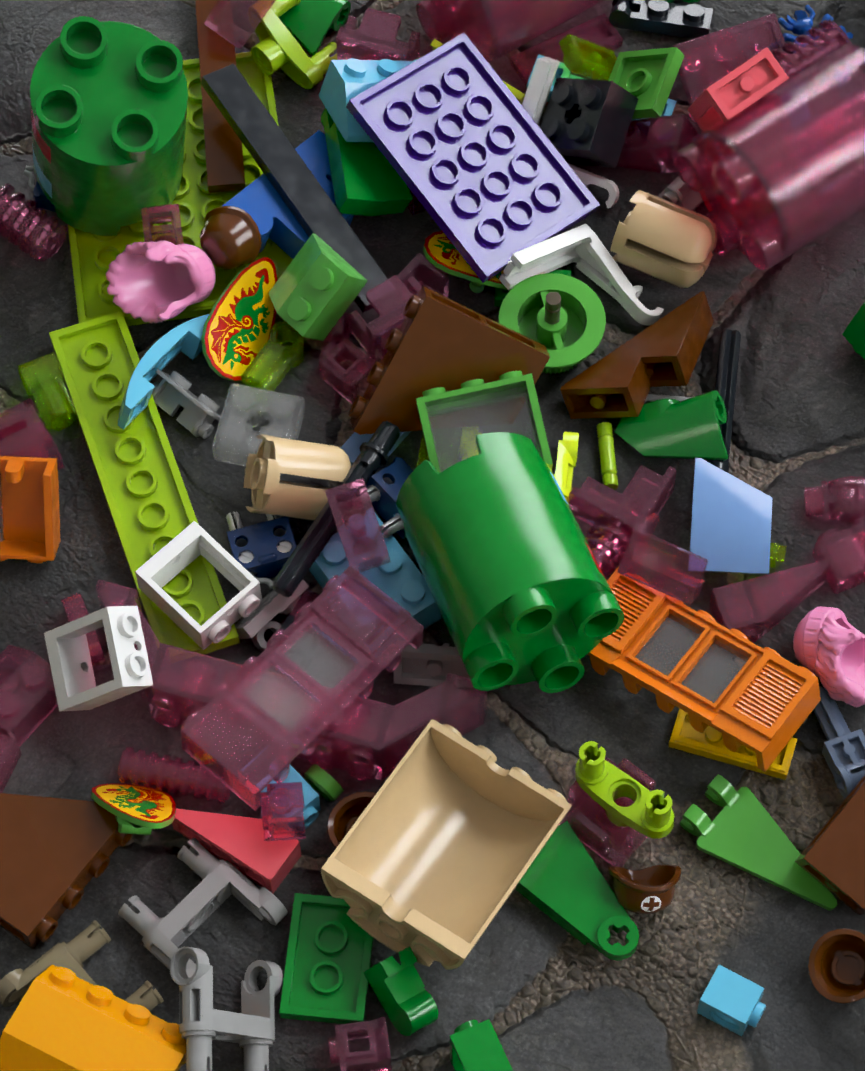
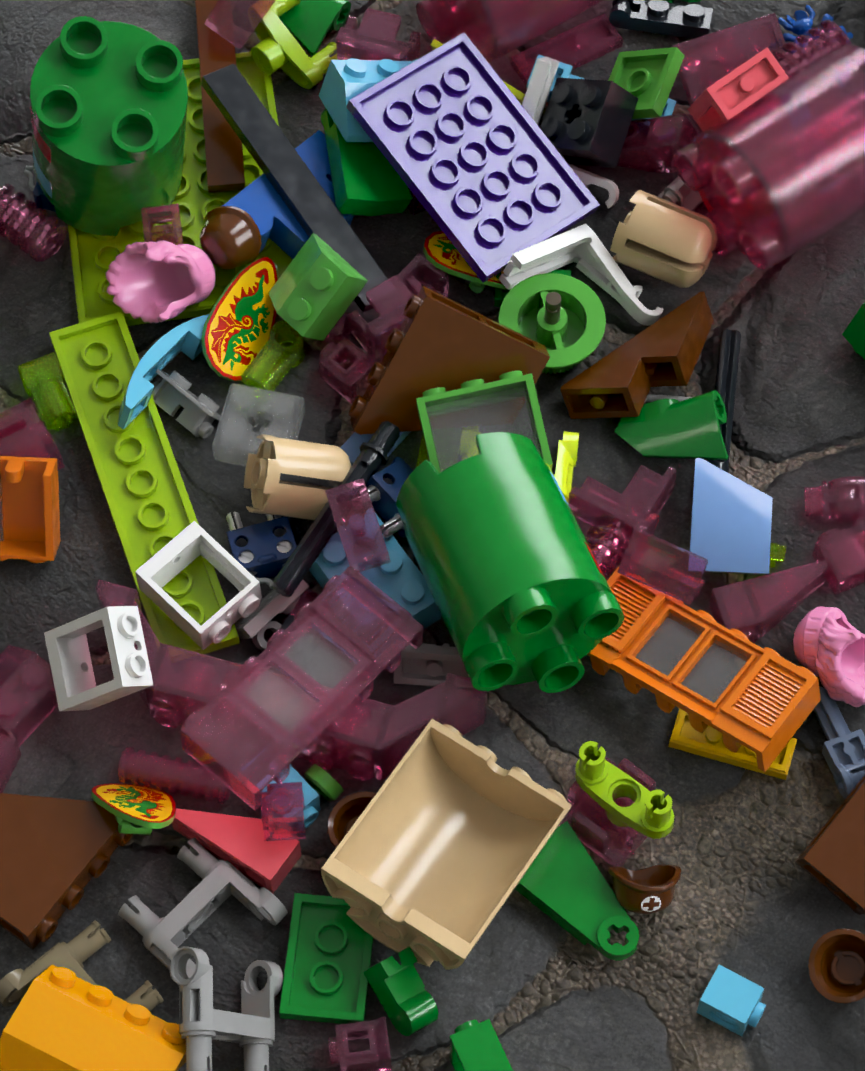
clear pink beam [61,592,105,664] -> none
clear neon green plate [558,34,617,81] -> none
lime wheel [597,422,618,491] -> none
bright green flag [680,774,837,911] -> none

